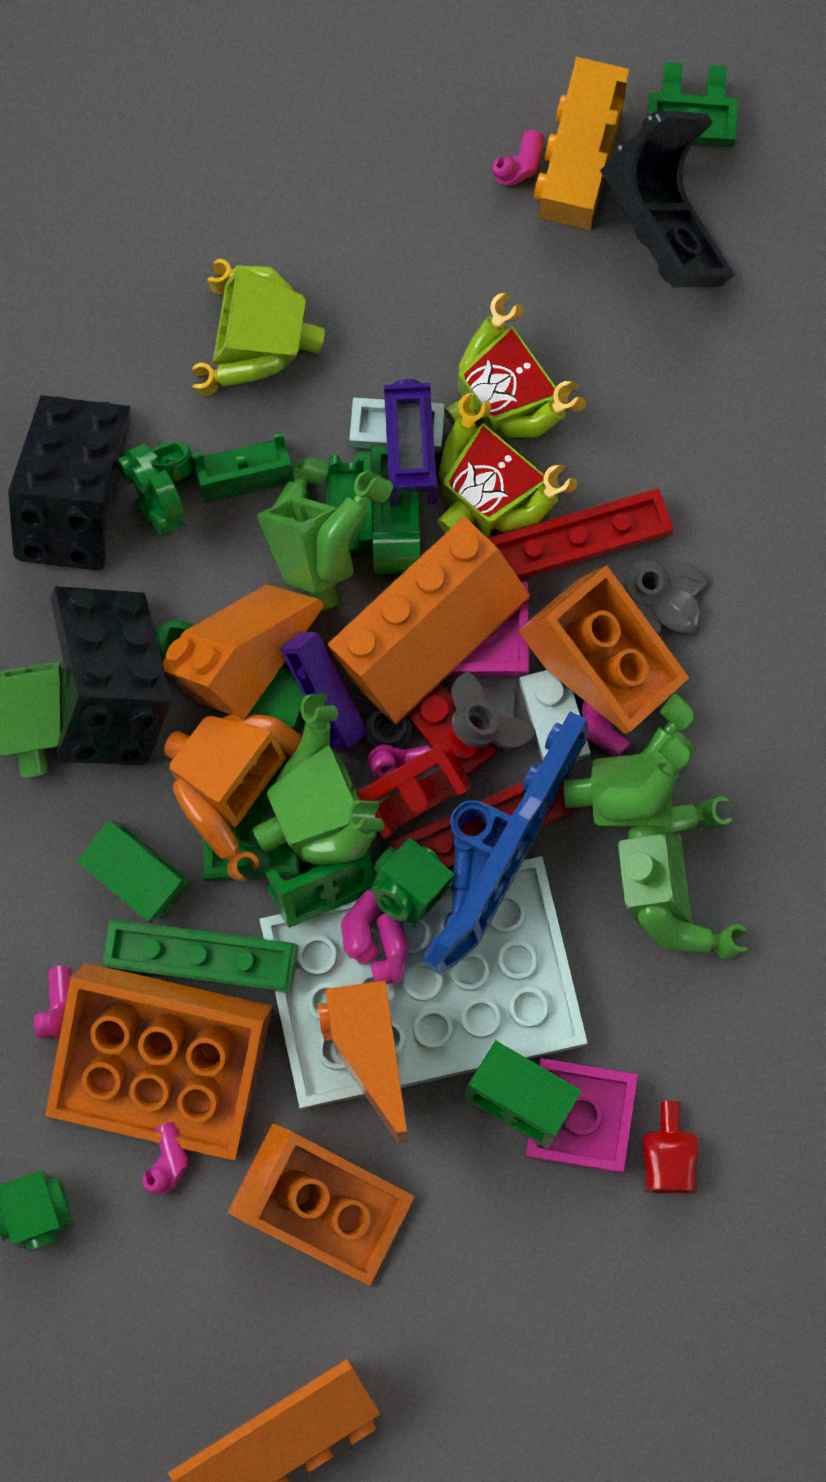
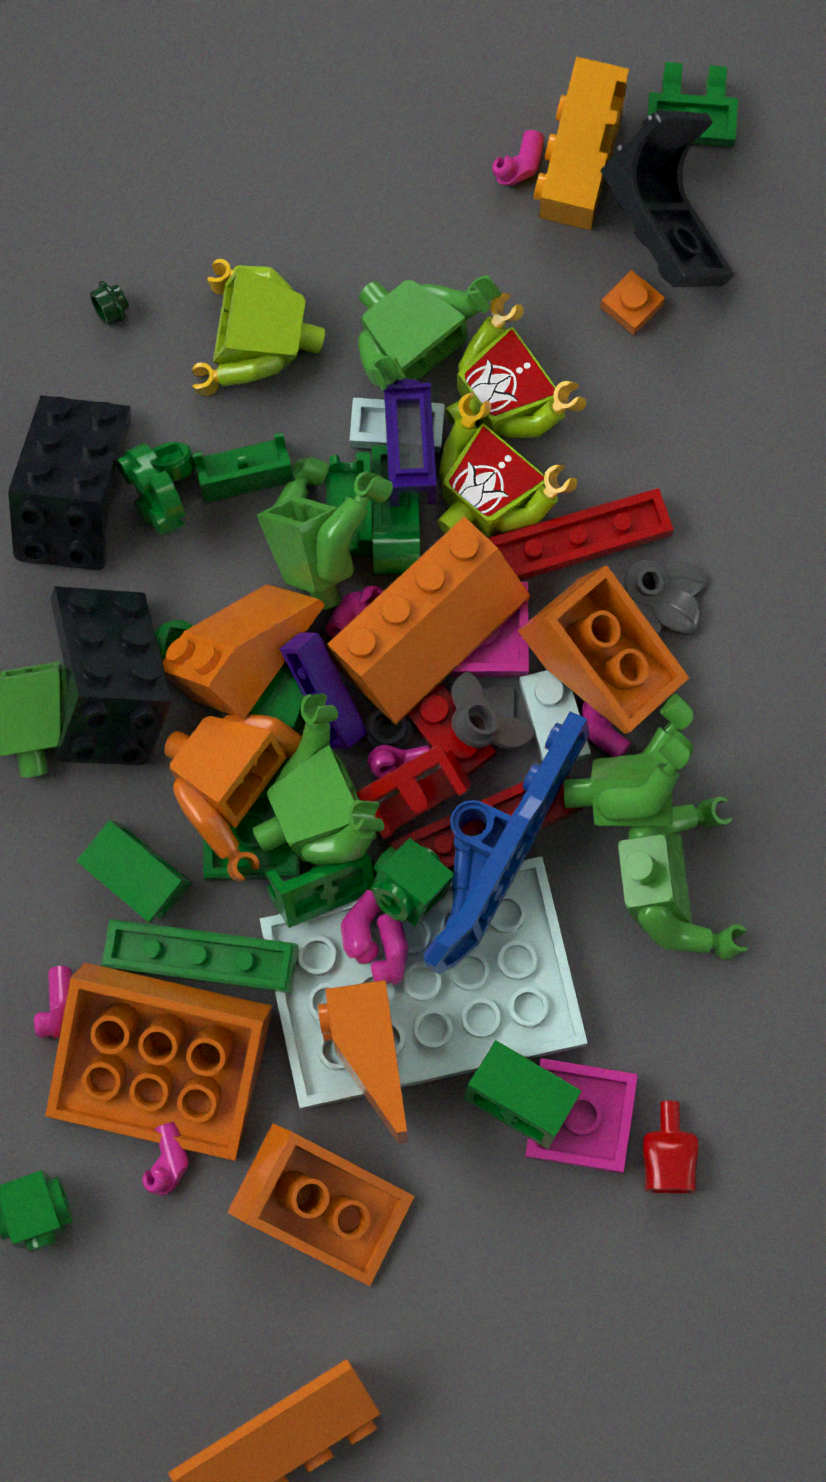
none -> dark green plate [89,281,129,325]
none -> dark pink arm [325,585,384,639]
none -> bright green torso [358,275,503,391]
none -> orange plate [600,269,665,336]

